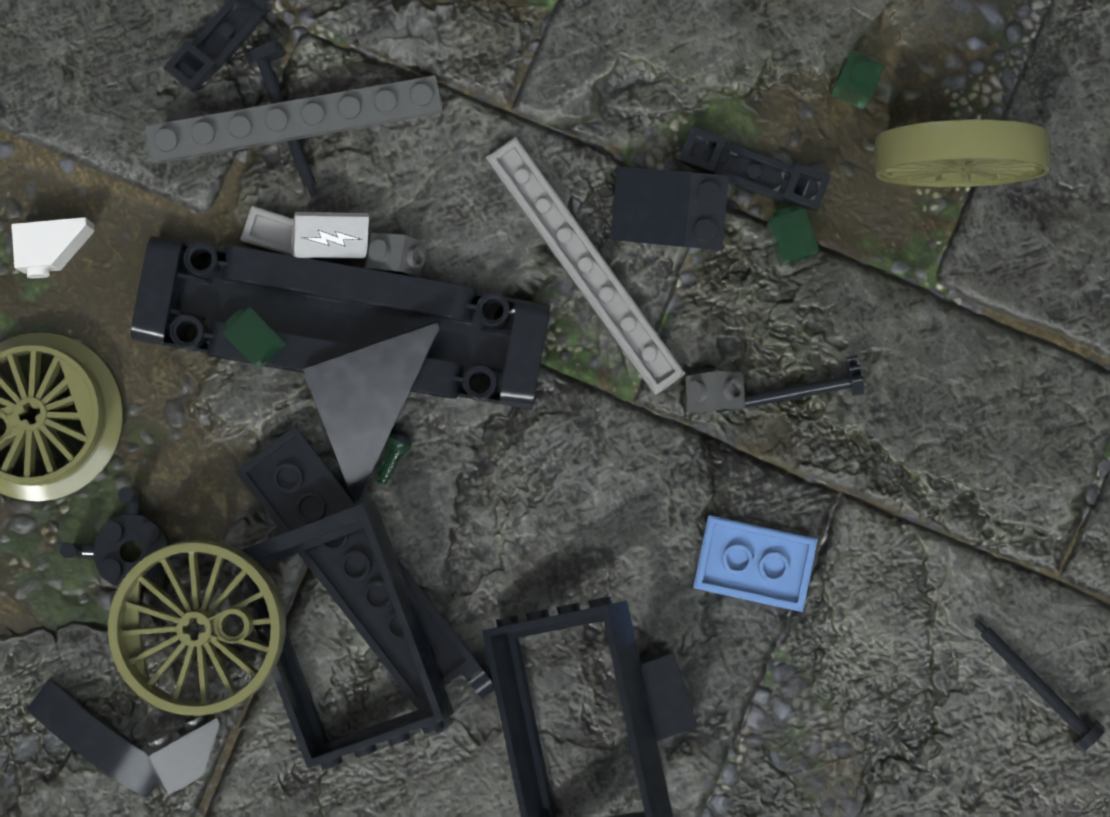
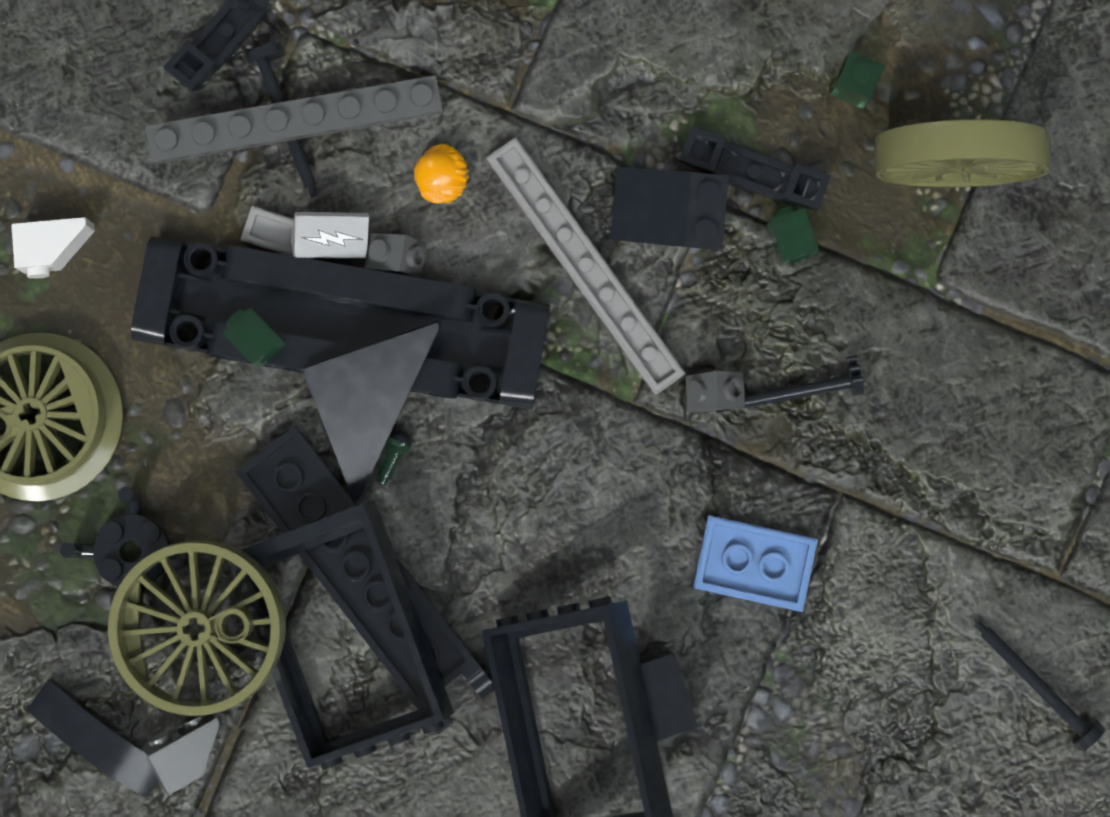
none -> light orange hair [414,144,469,204]

